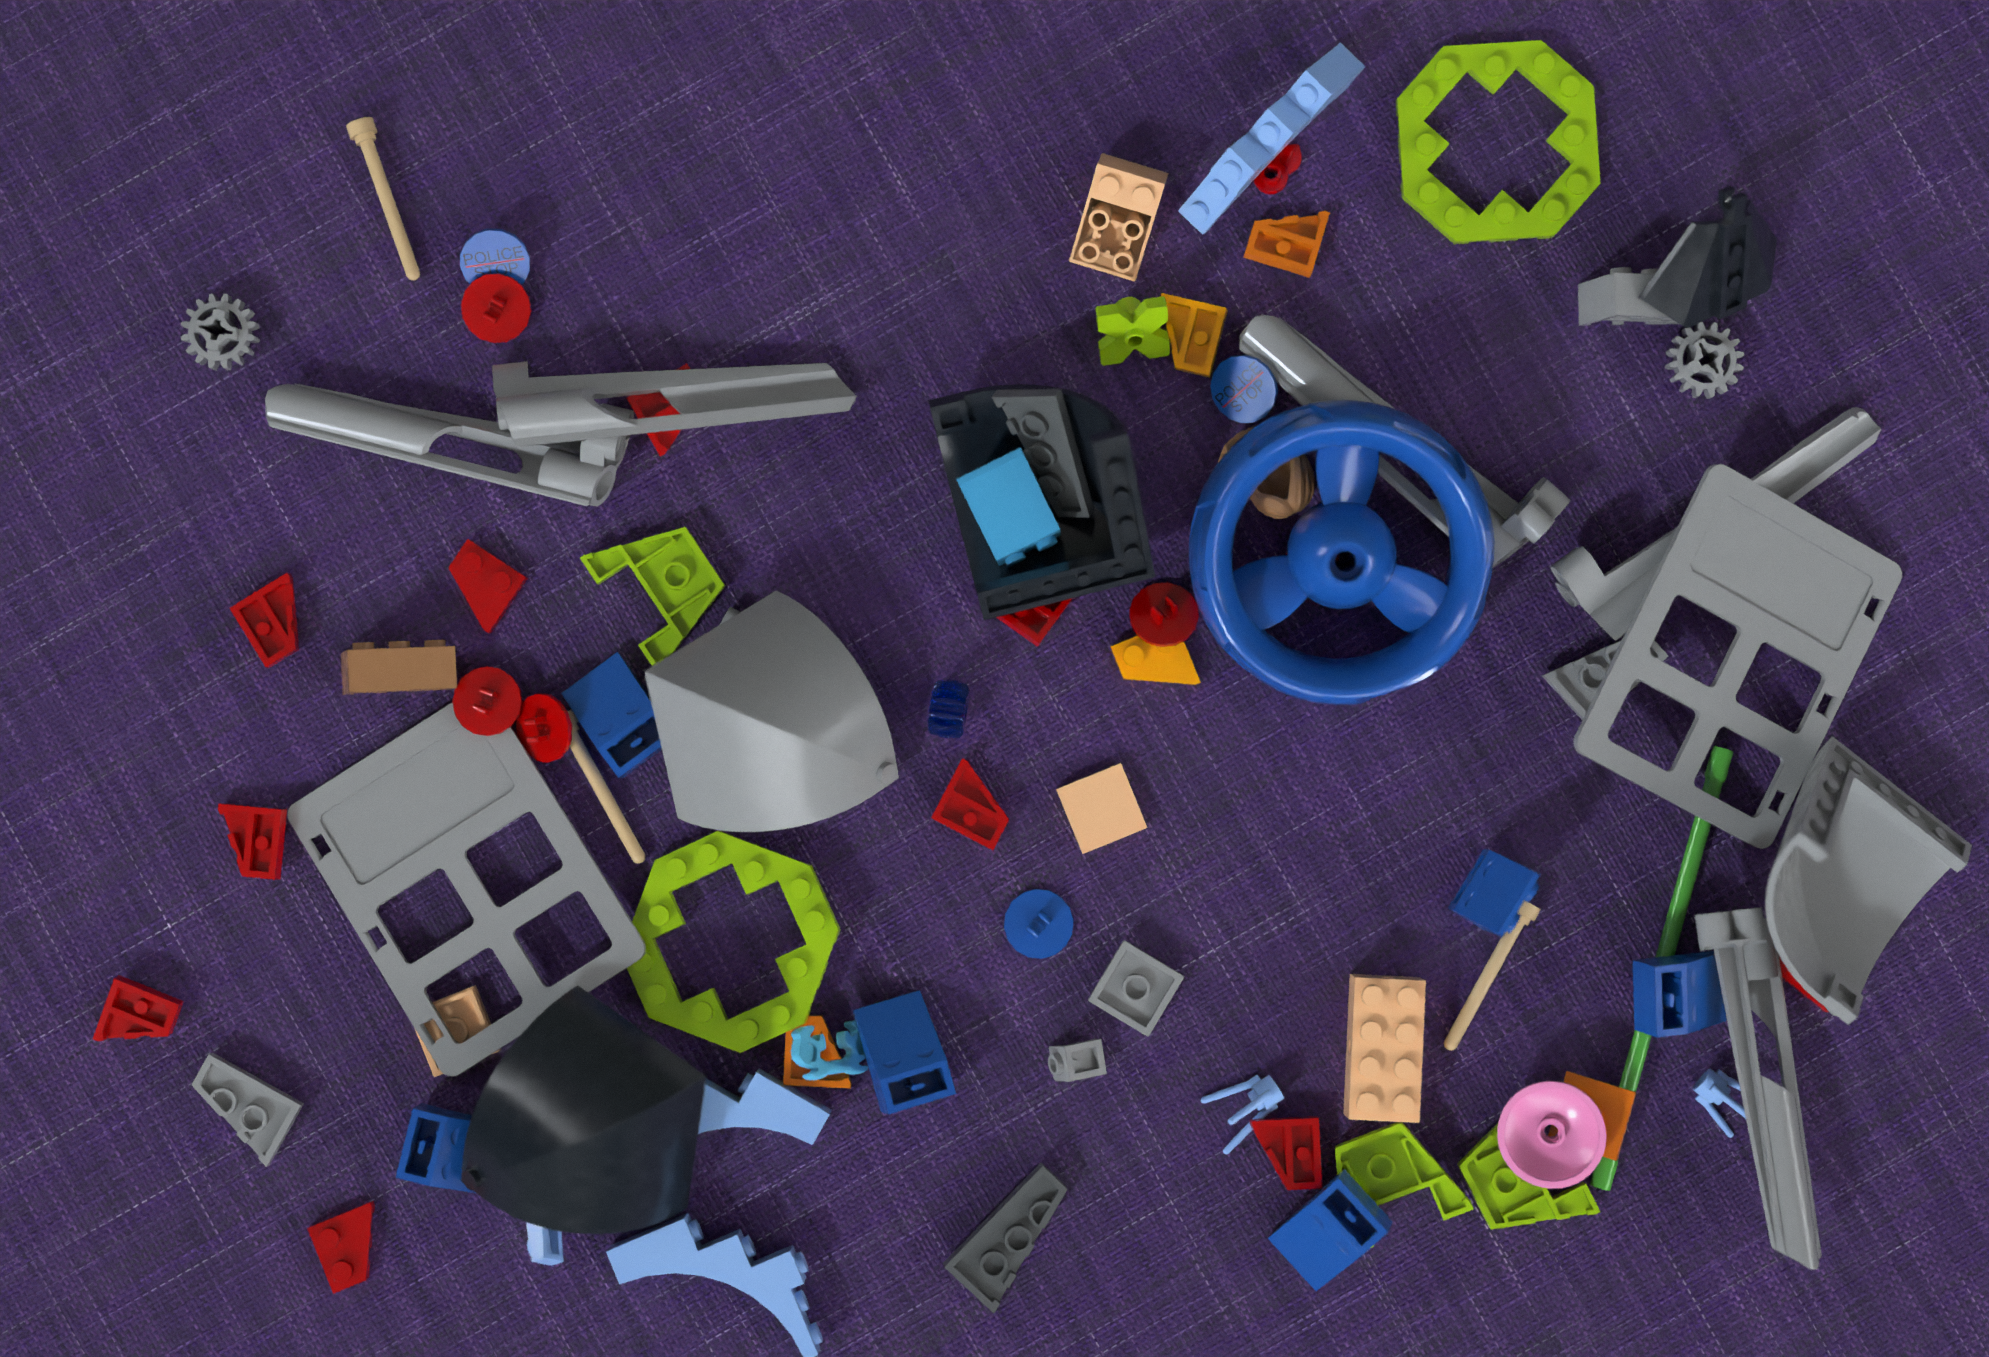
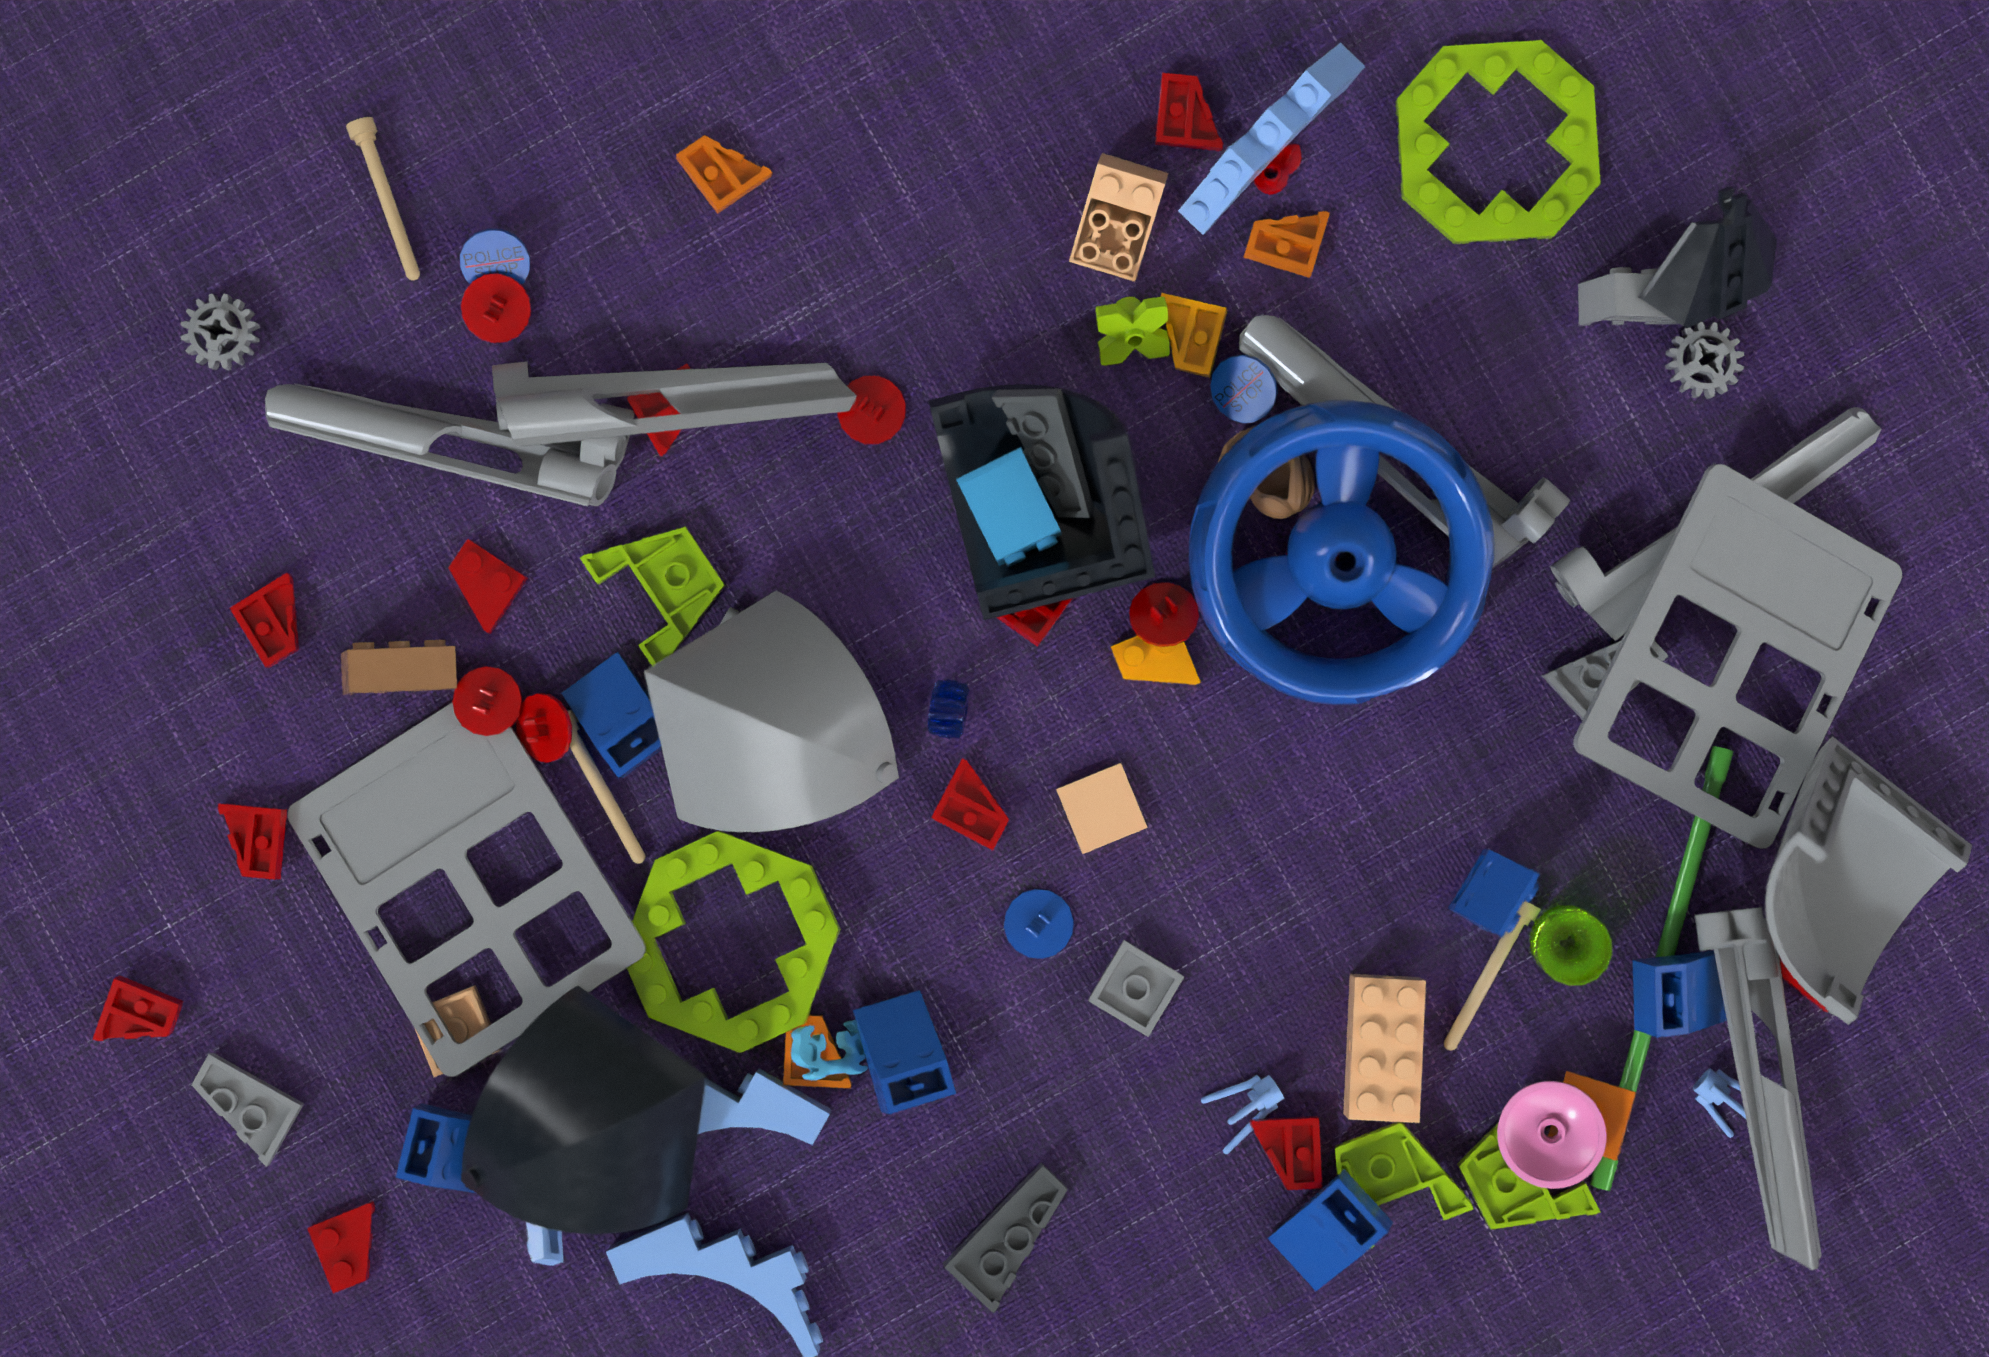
light grey bracket [1048,1039,1107,1082] -> none
none -> orange wing [676,135,772,214]
none -> red piece [837,376,906,444]
none -> red wing [1155,73,1223,151]
none -> clear neon green wheel [1529,905,1612,986]

